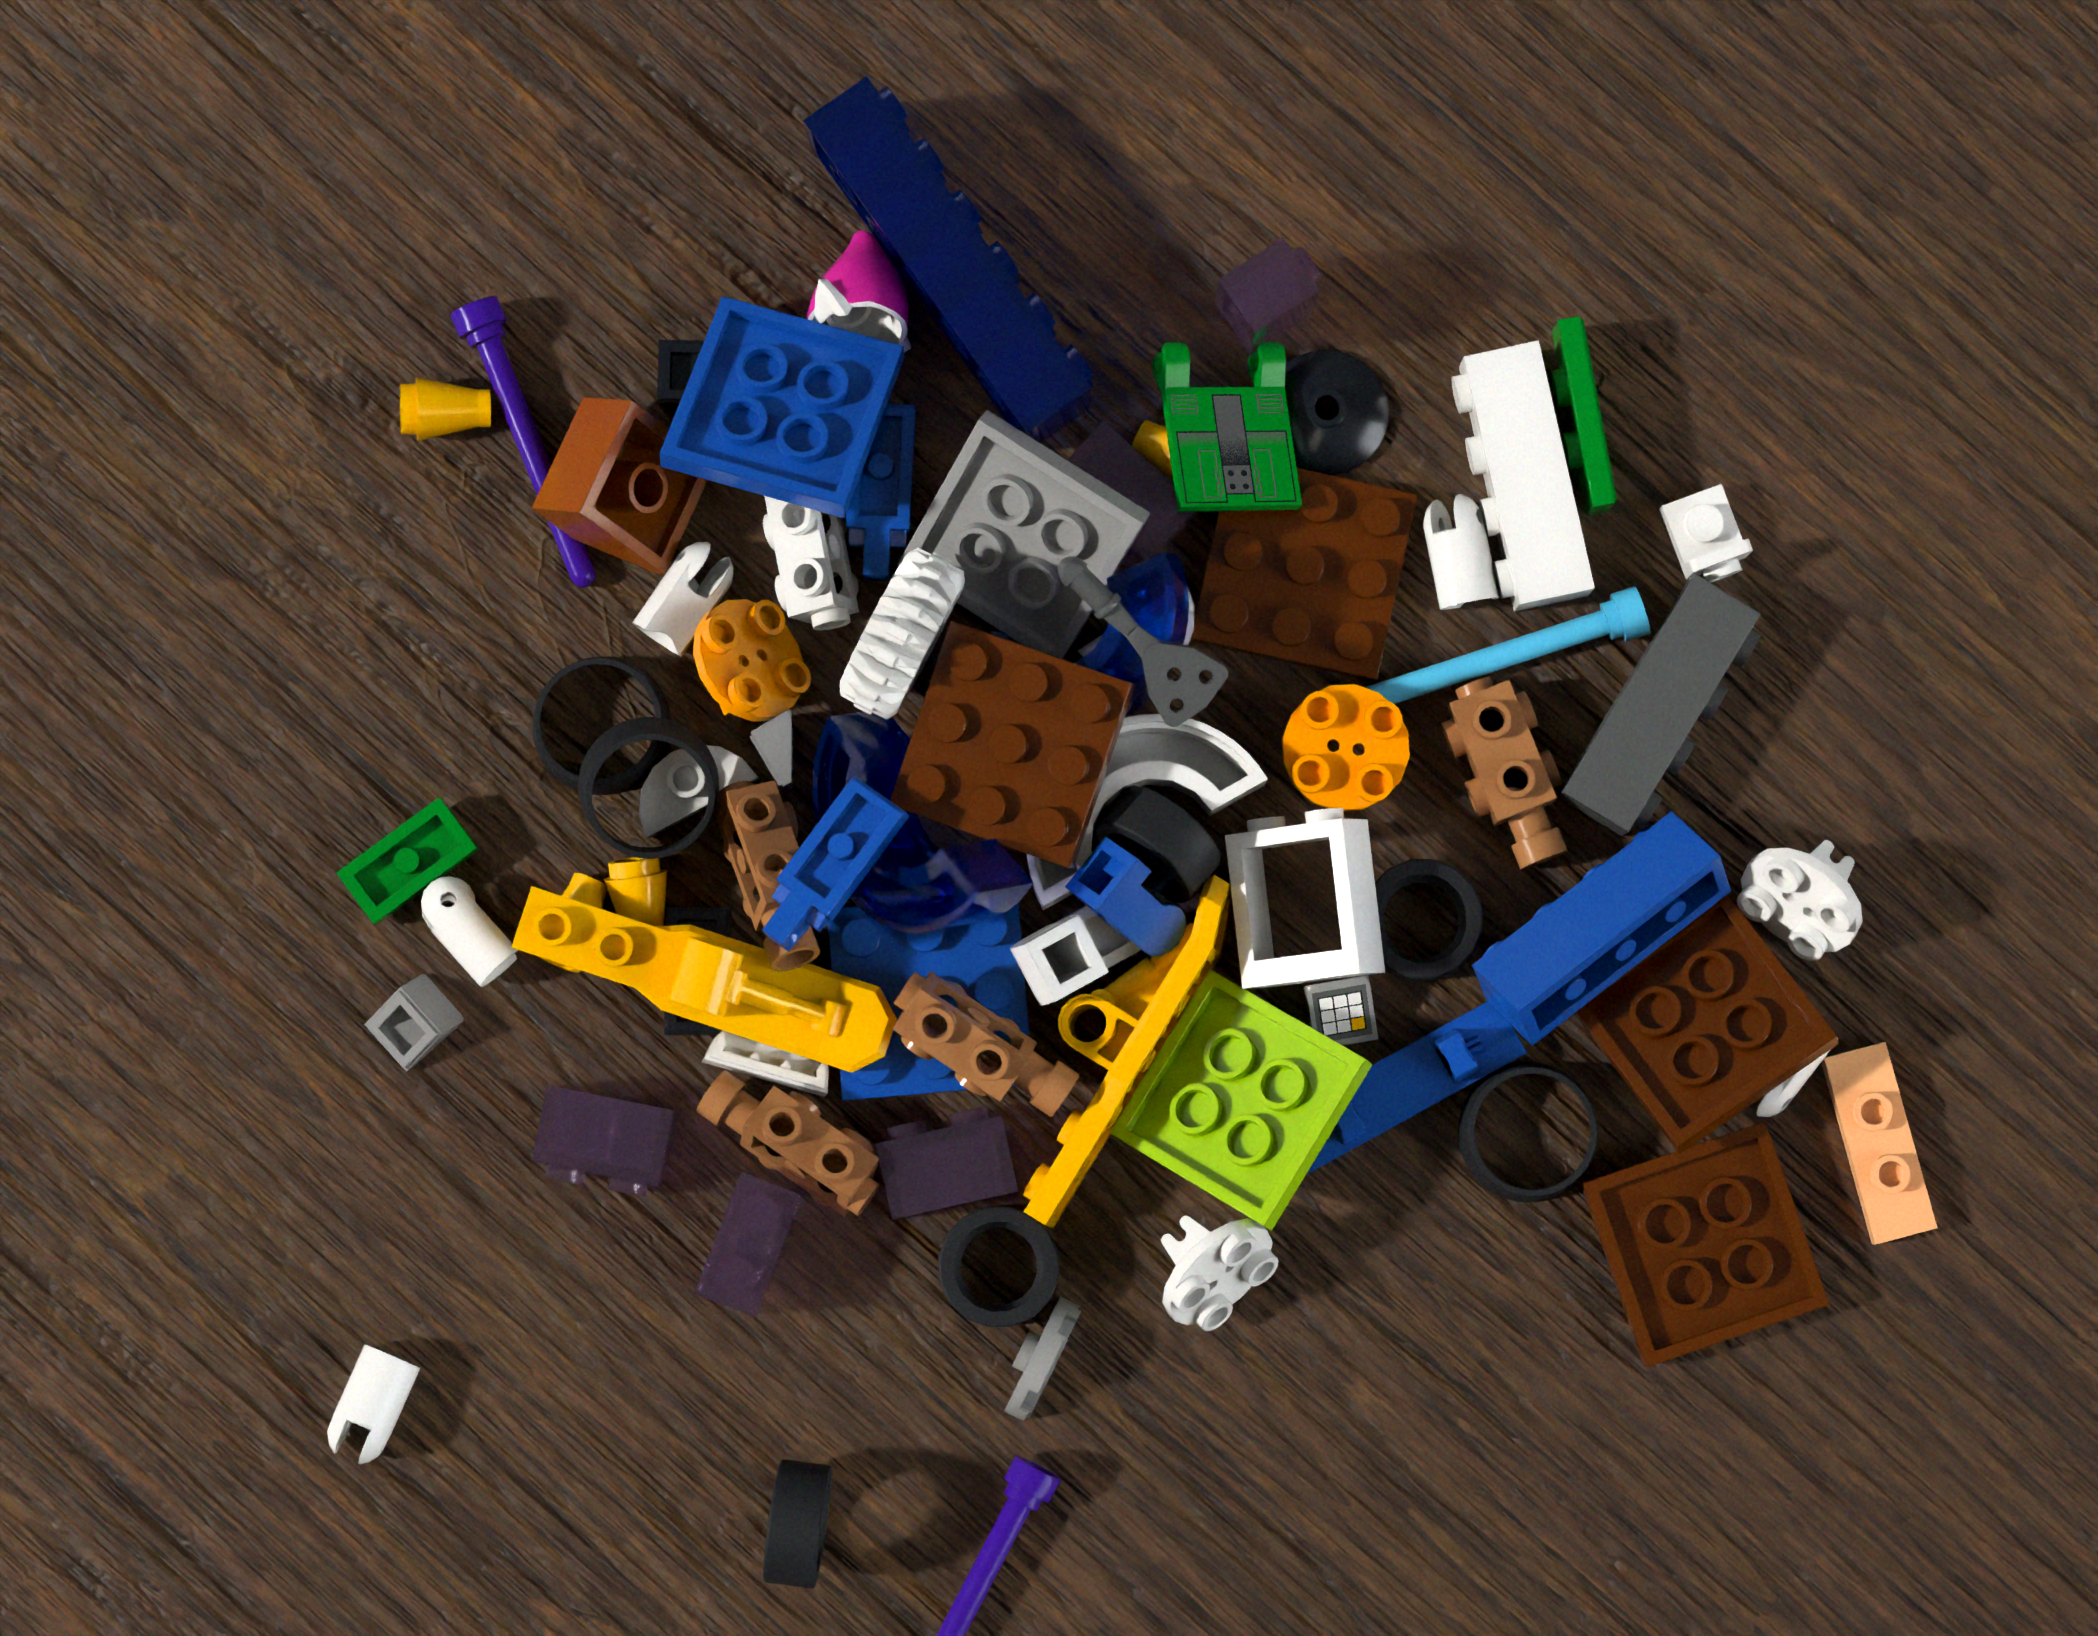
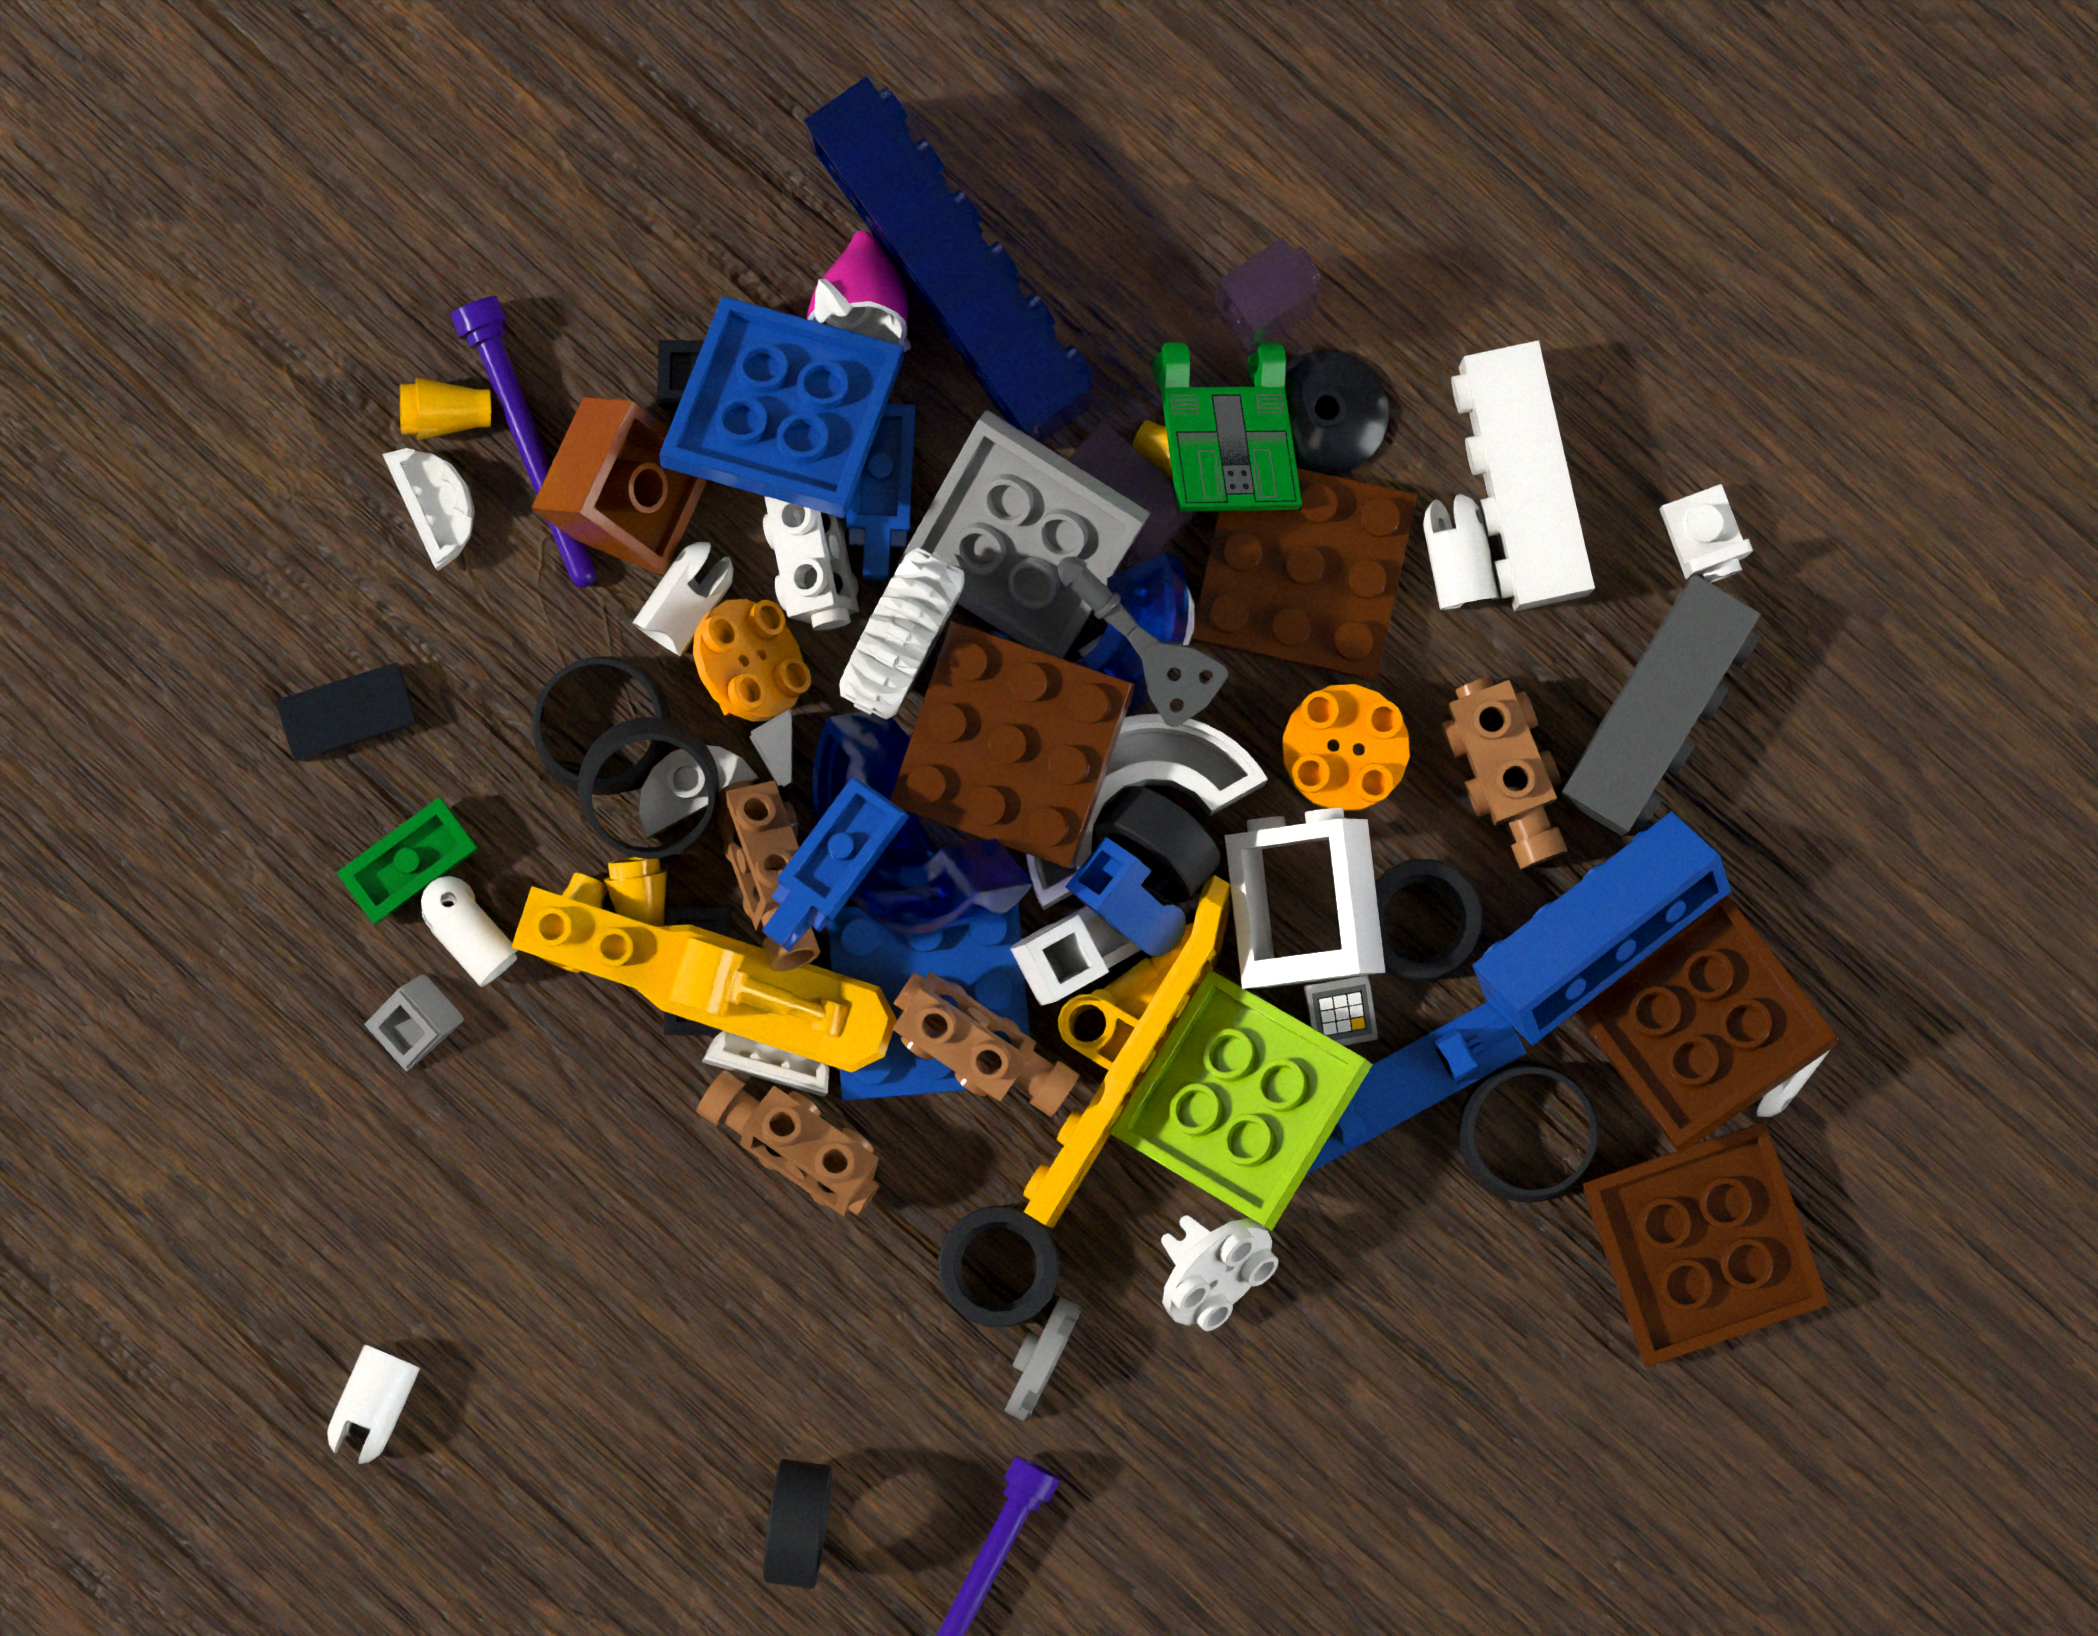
clear purple brick [532,1085,679,1197] -> none
clear purple brick [695,1172,806,1317] -> none
clear purple brick [876,1106,1019,1220] -> none
medium azure piece [1365,586,1651,704] -> none
green plate [1550,316,1617,516] -> none
white plate [1737,840,1863,961] -> none
light nougat plate [1821,1042,1937,1245] -> none
none -> black tile [275,662,418,763]
none -> white plate [382,448,475,571]

